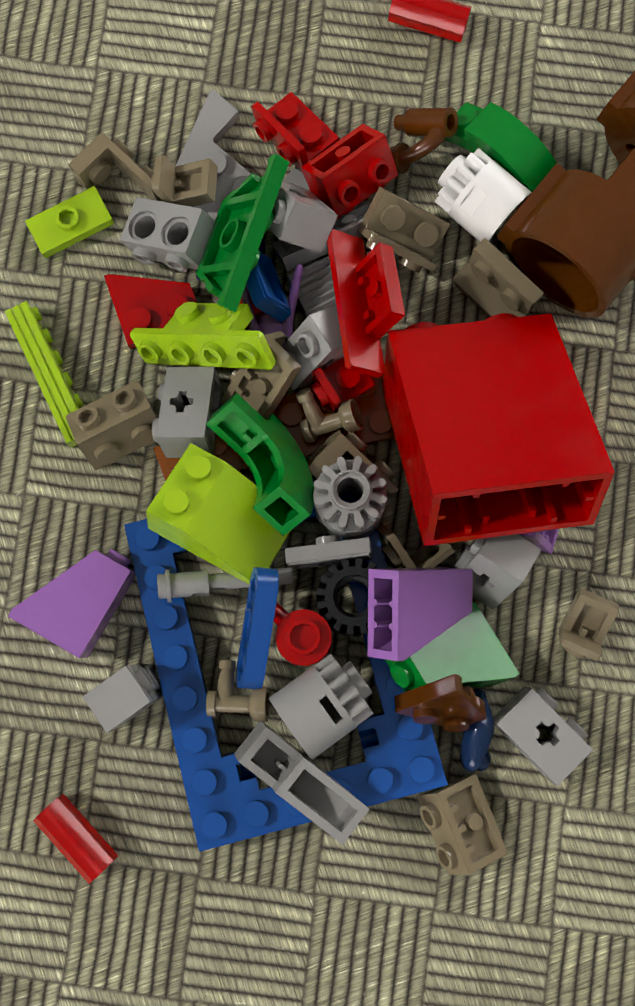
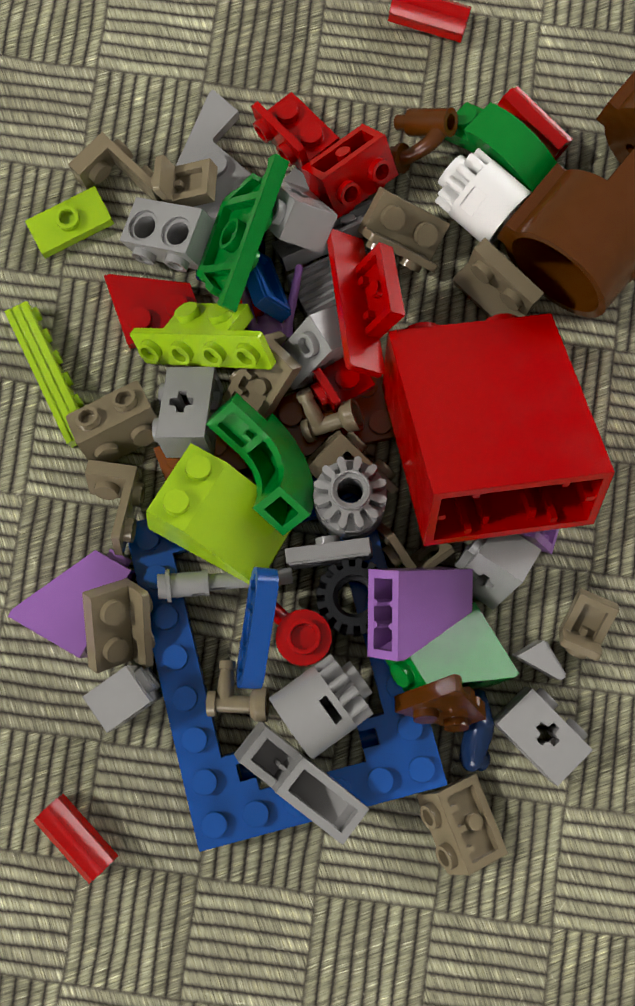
none -> dark tan bracket [82,578,155,673]
none -> dark tan bracket [85,460,145,556]
none -> red axle [497,86,573,160]
none -> light grey slope [512,640,566,680]

